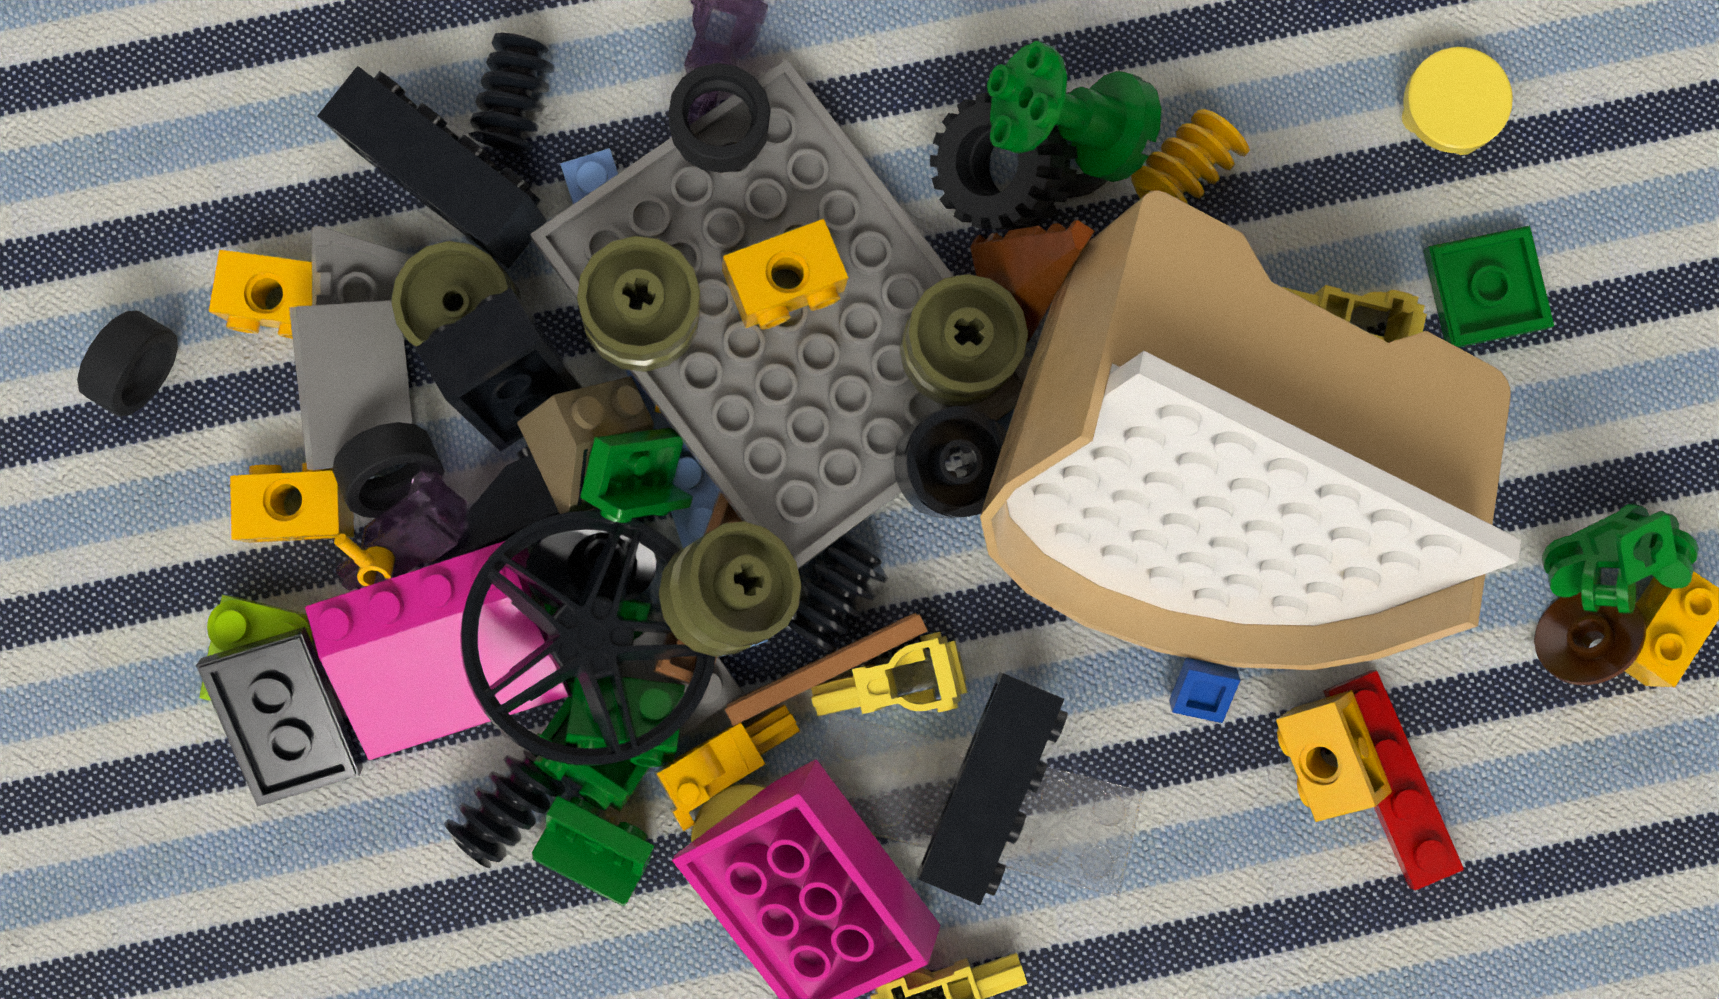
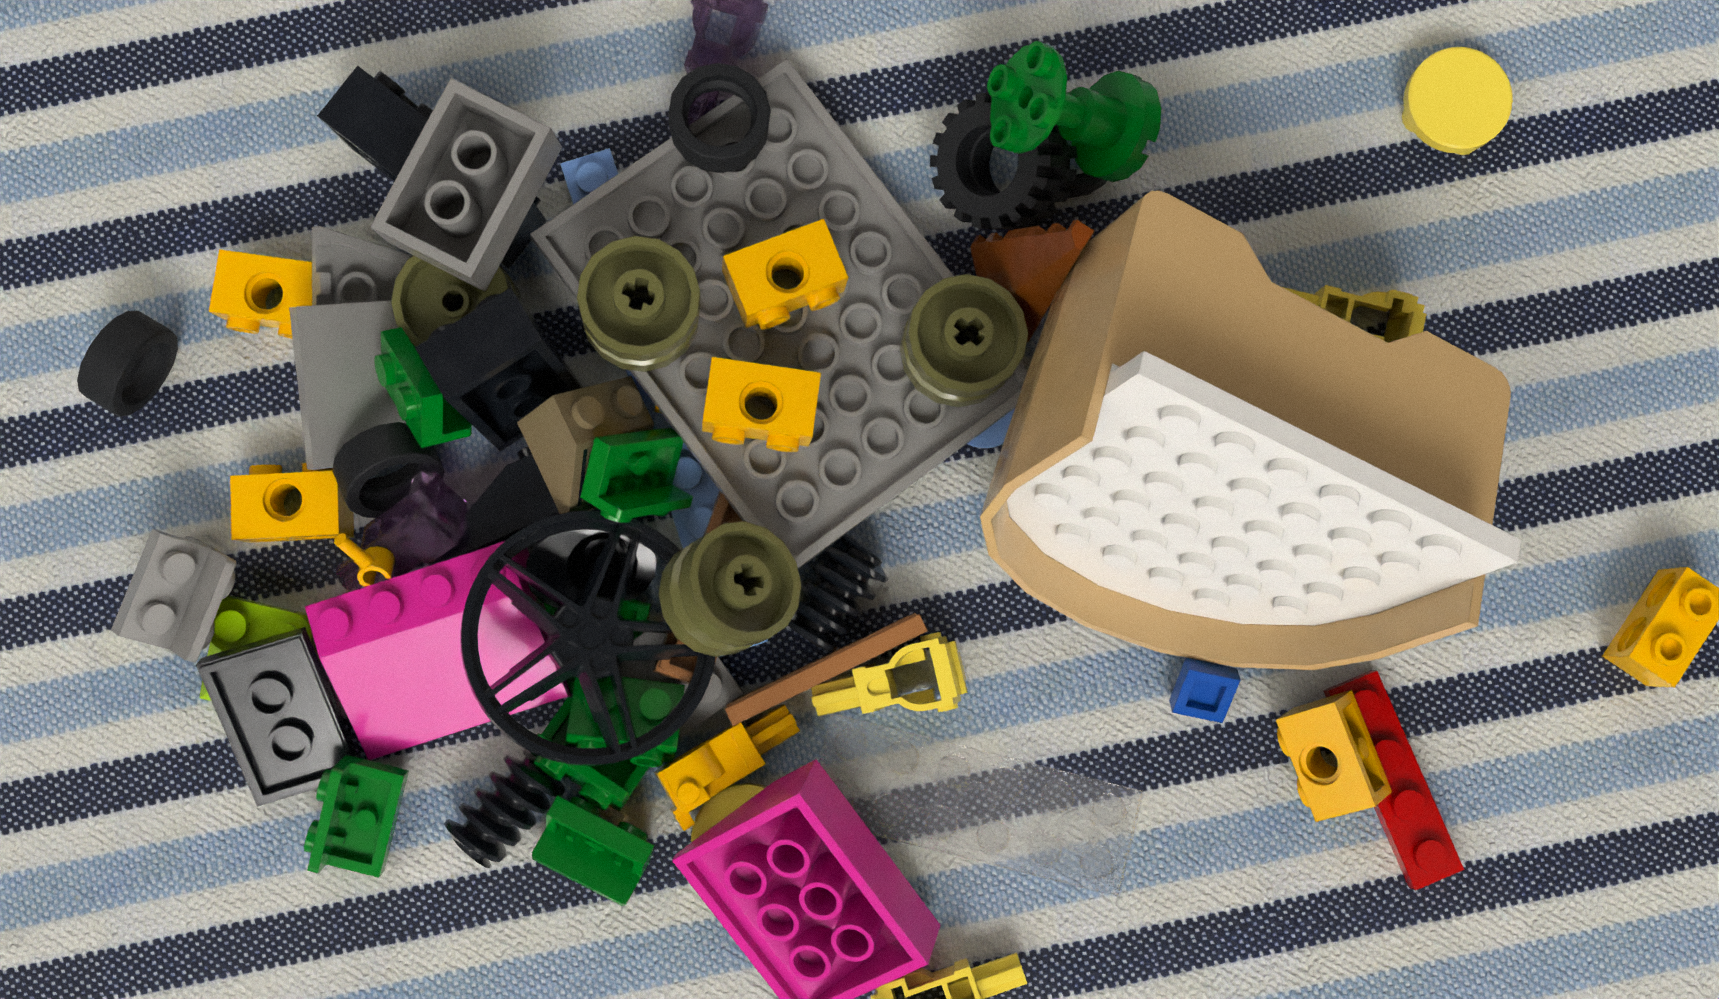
black piece [468,32,555,152] -> none
black brick [894,406,1007,519] -> none
black brick [917,672,1068,905] -> none
yellow piece [1131,109,1250,205] -> none
green tile [1423,225,1554,348] -> none
reddish brown dish [1534,592,1646,685] -> none
green piece [1542,503,1699,613] -> none
none -> light grey bracket [111,529,236,662]
none -> green bracket [304,755,409,878]
none -> light grey brick [370,78,562,292]
none -> green bracket [374,327,472,448]
none -> yellow brick [702,357,821,452]

